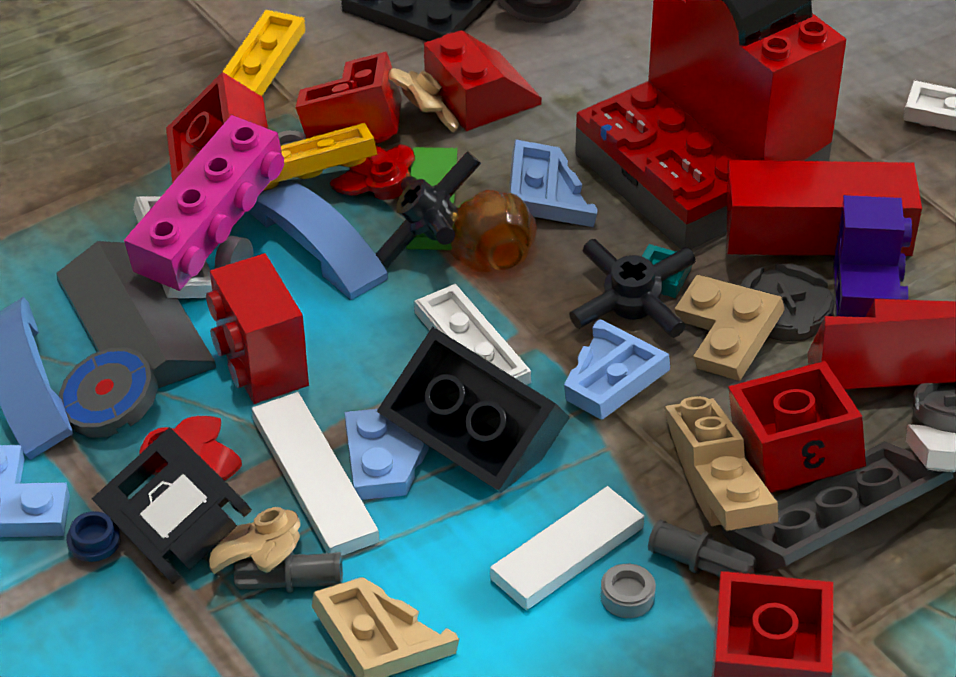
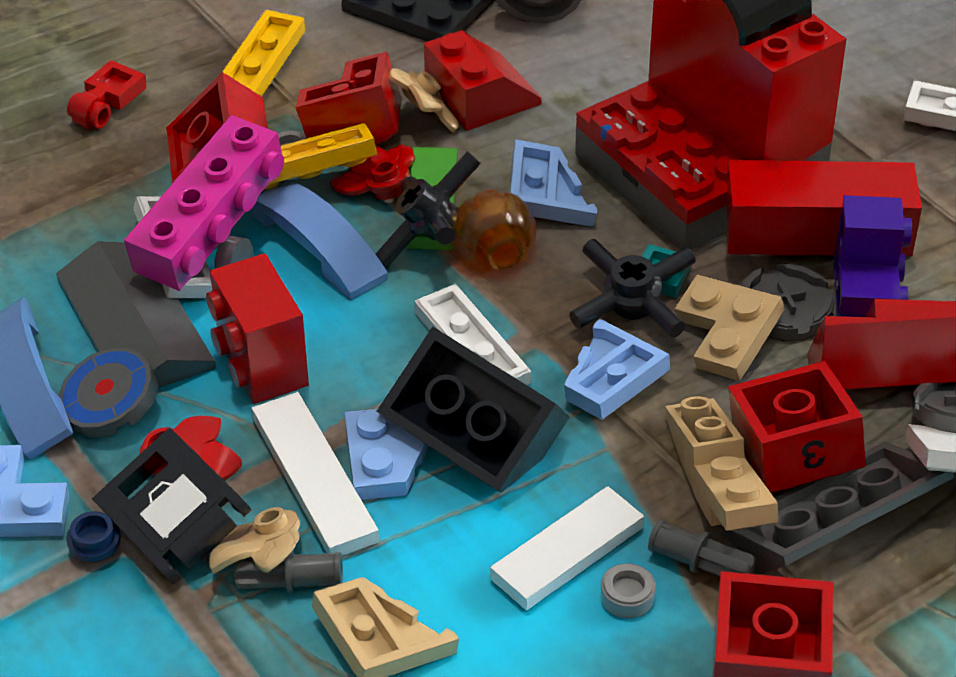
none -> red plate [67,60,147,130]

